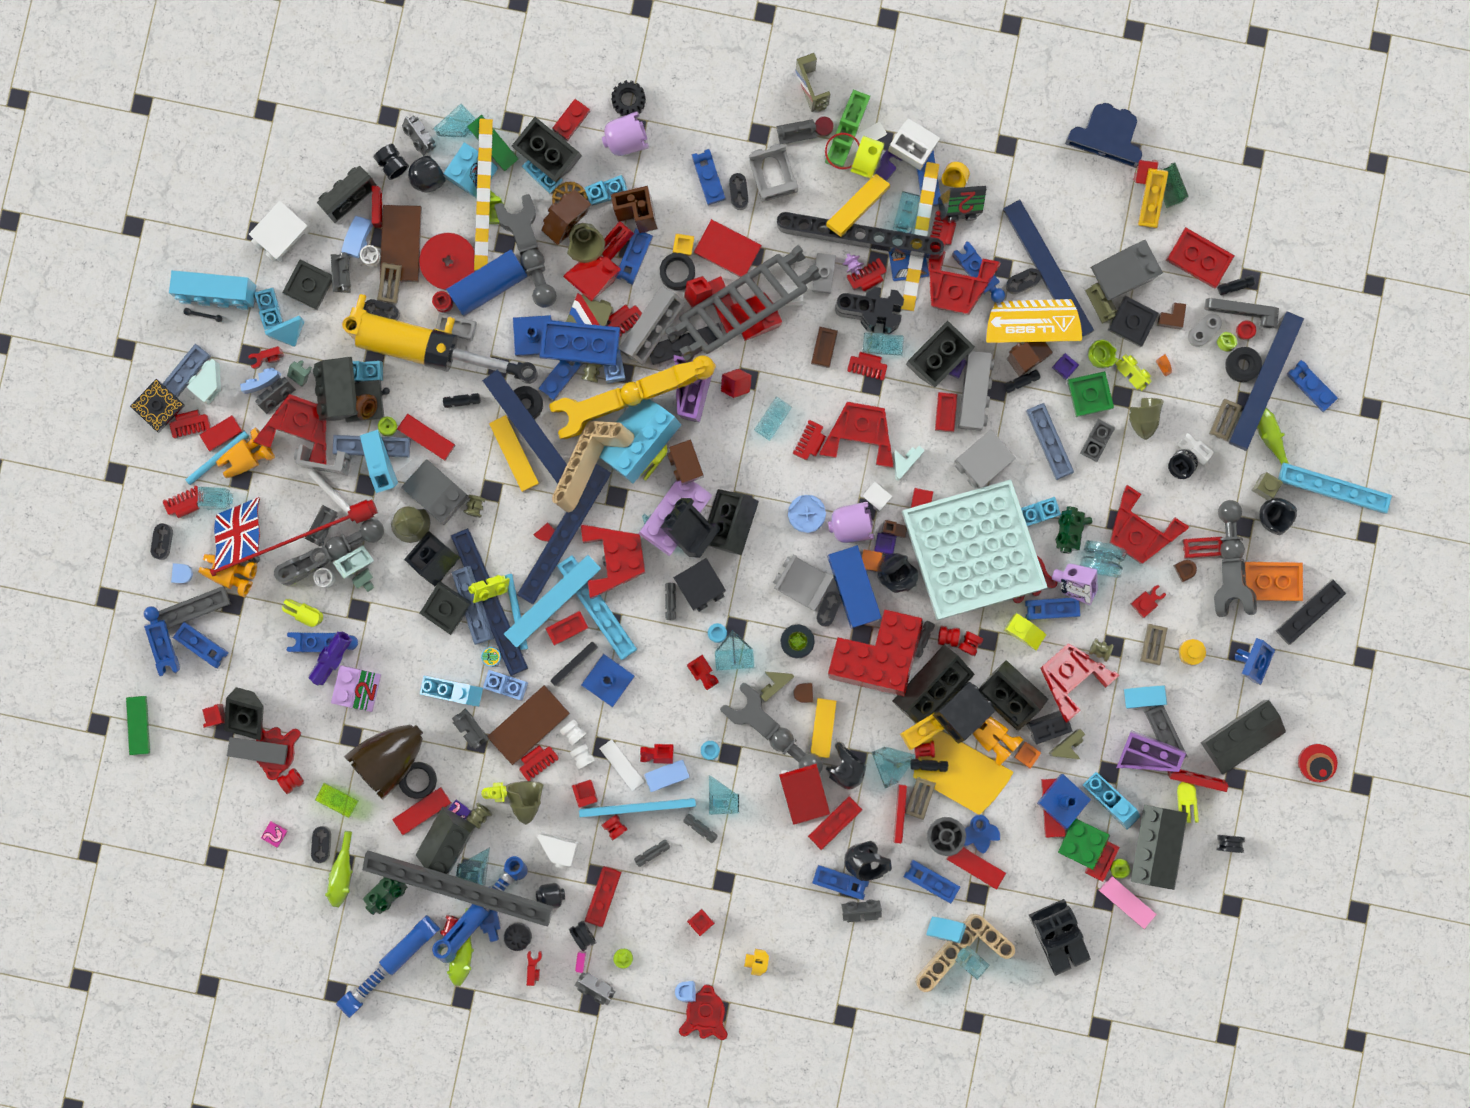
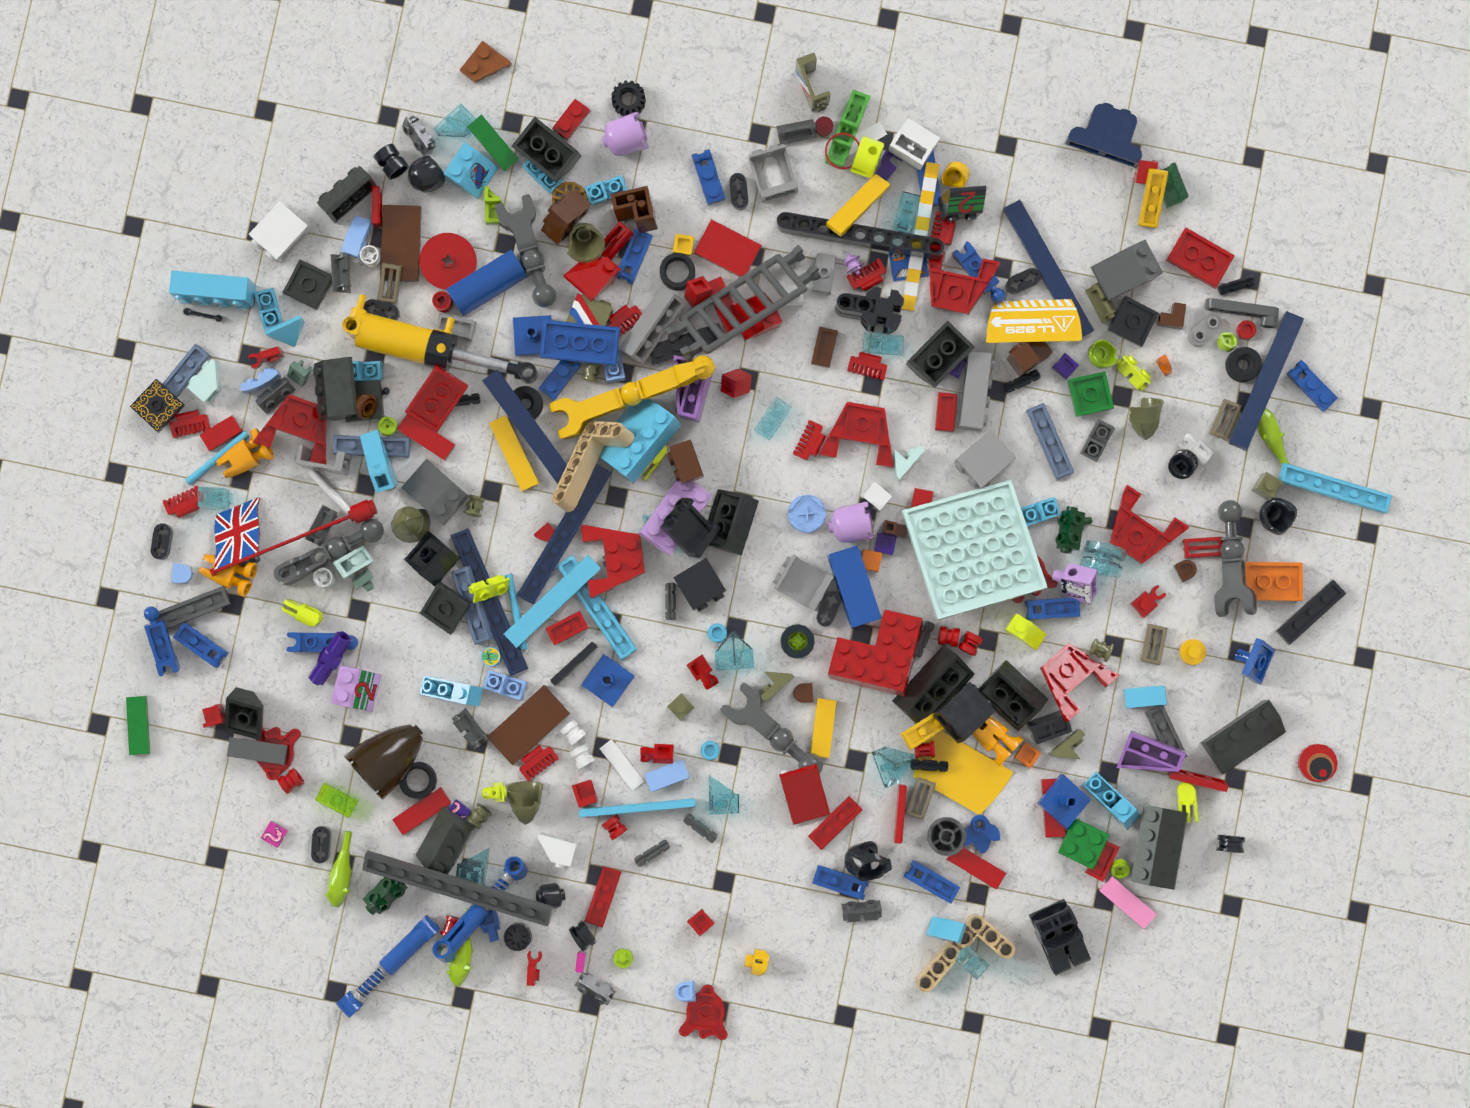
sticker [474,119,493,270] -> none
black helmet [826,742,867,789] -> none
black helmet [877,553,918,593] -> none
none -> red tile [405,365,469,432]
none -> dark orange wing [460,41,512,83]
none -> olive brick [667,693,695,721]

